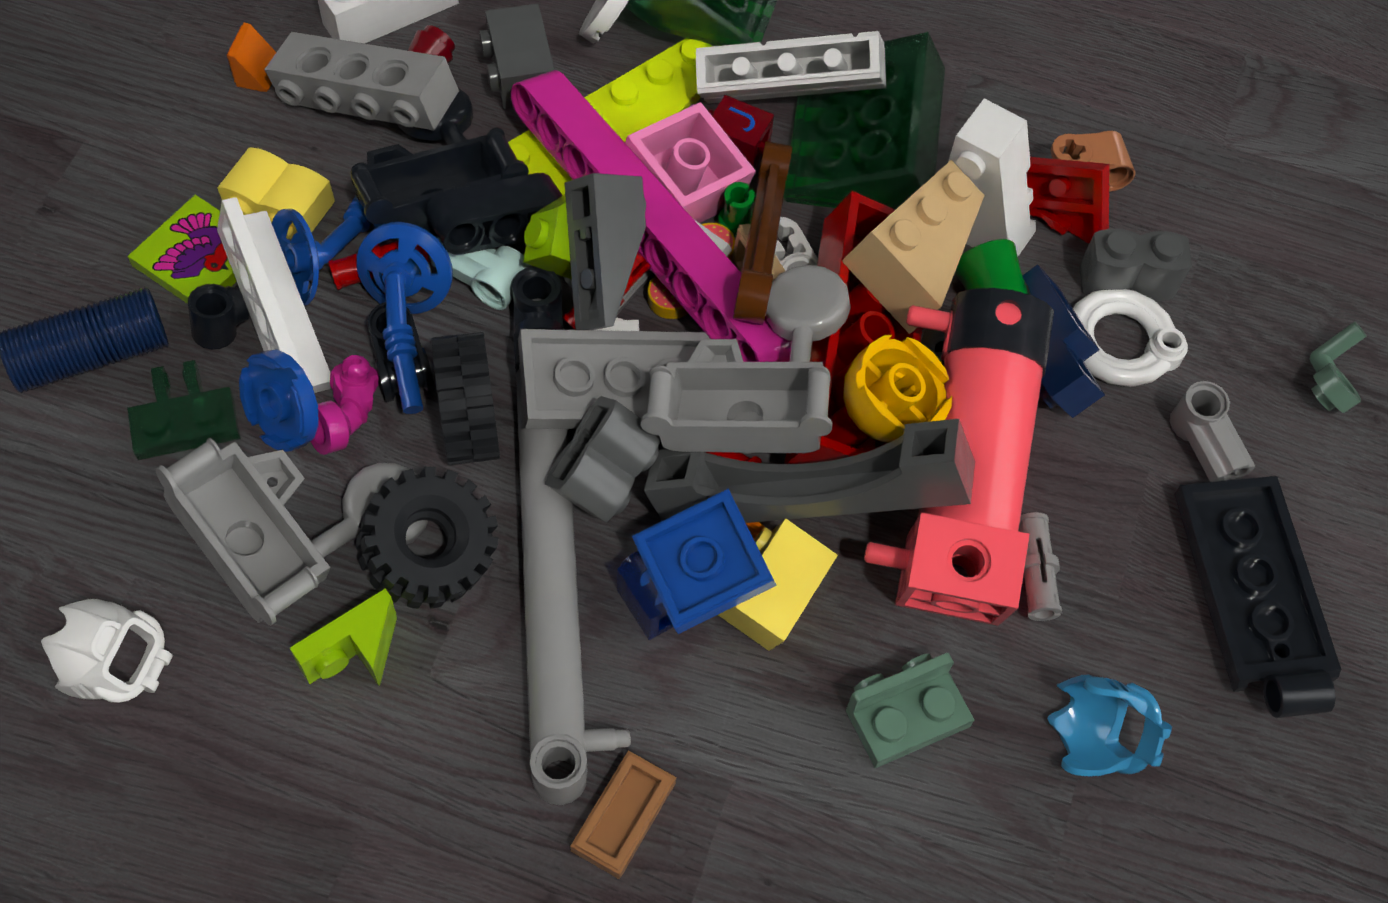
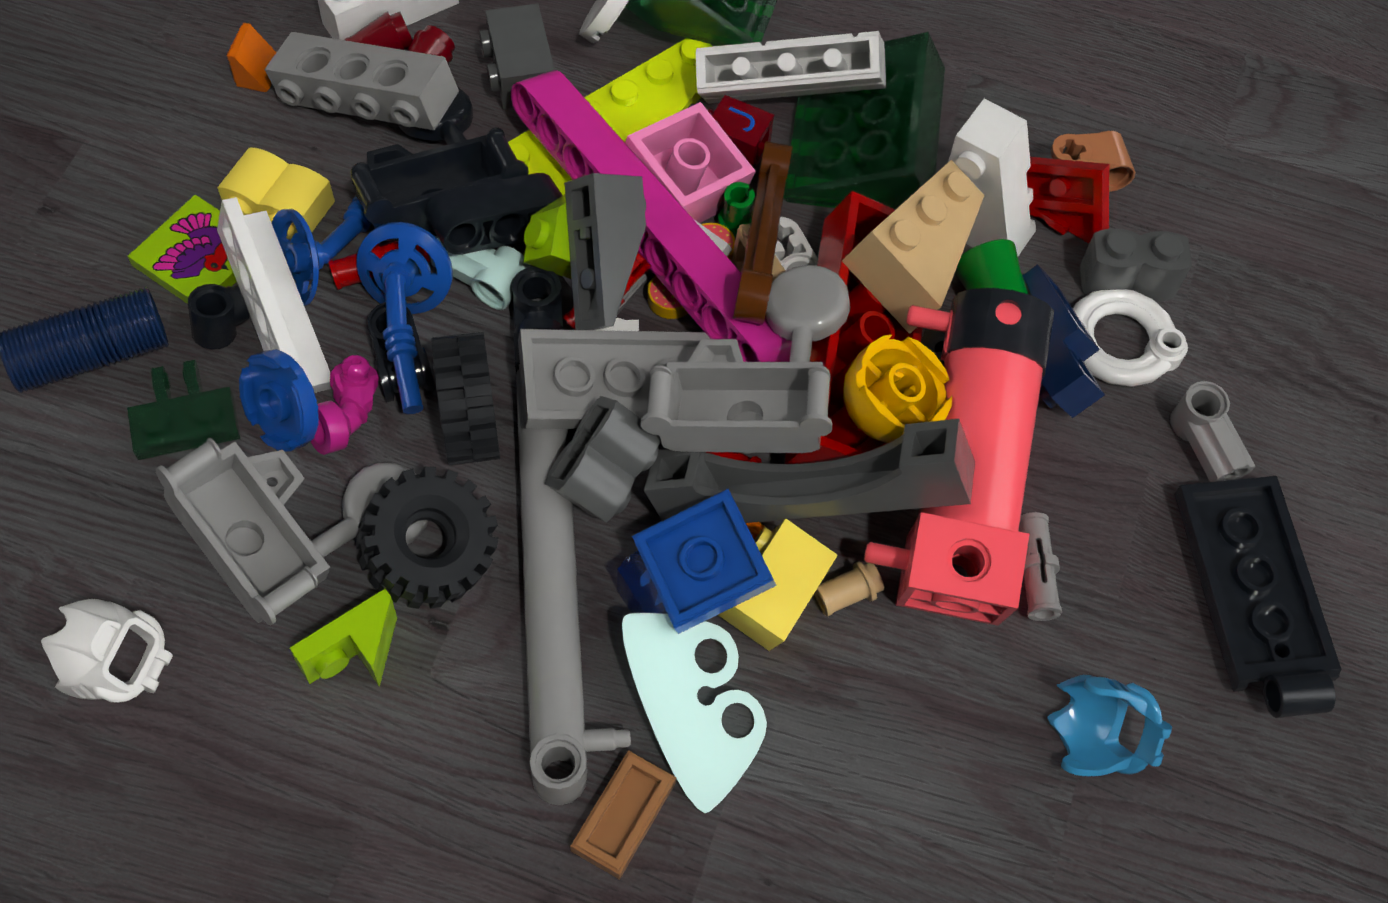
sand green bracket [846,653,975,768] -> none
sand green plate [1310,321,1367,413] -> none
none -> dark red cone [344,11,412,50]
none -> light aqua piece [622,613,767,813]
none -> tan pin [814,561,884,617]

